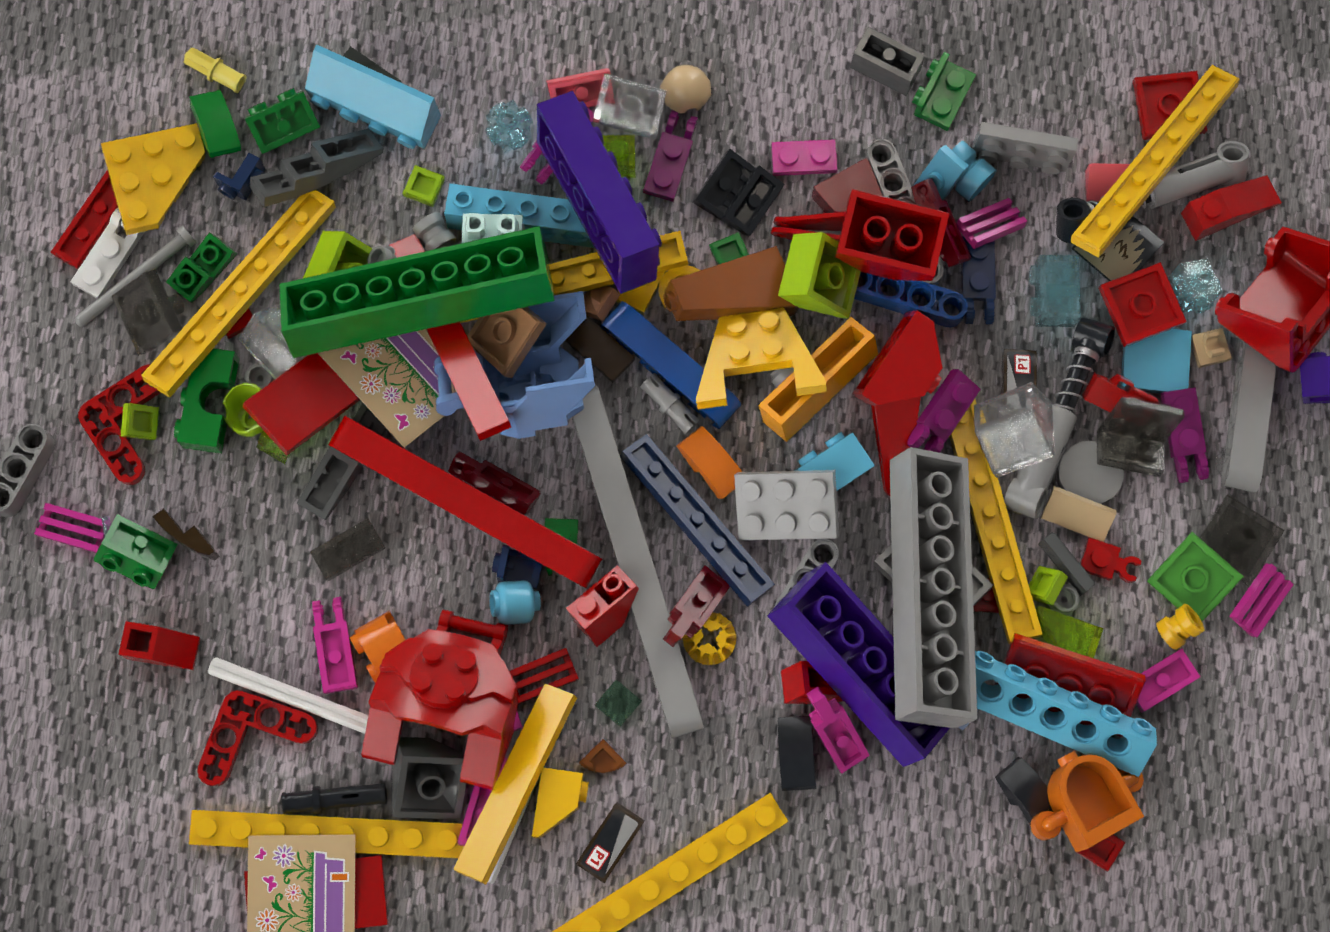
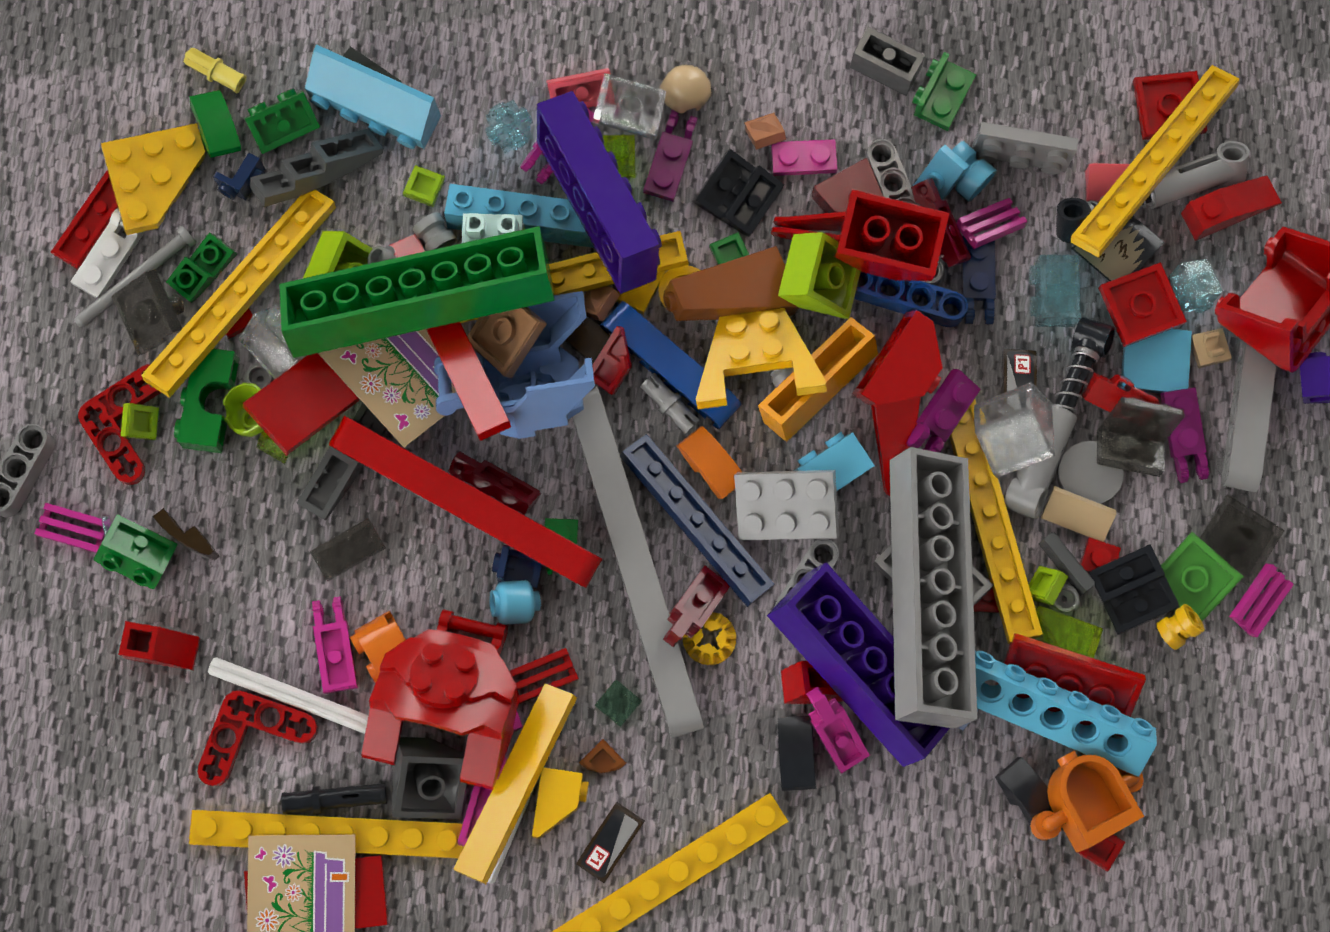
red slope [566,565,639,647] -> none
dark pink plate [1136,649,1200,713] -> none
none -> red tile [593,326,632,395]
none -> nougat tile [744,113,786,150]
none -> black slope [1089,544,1180,635]

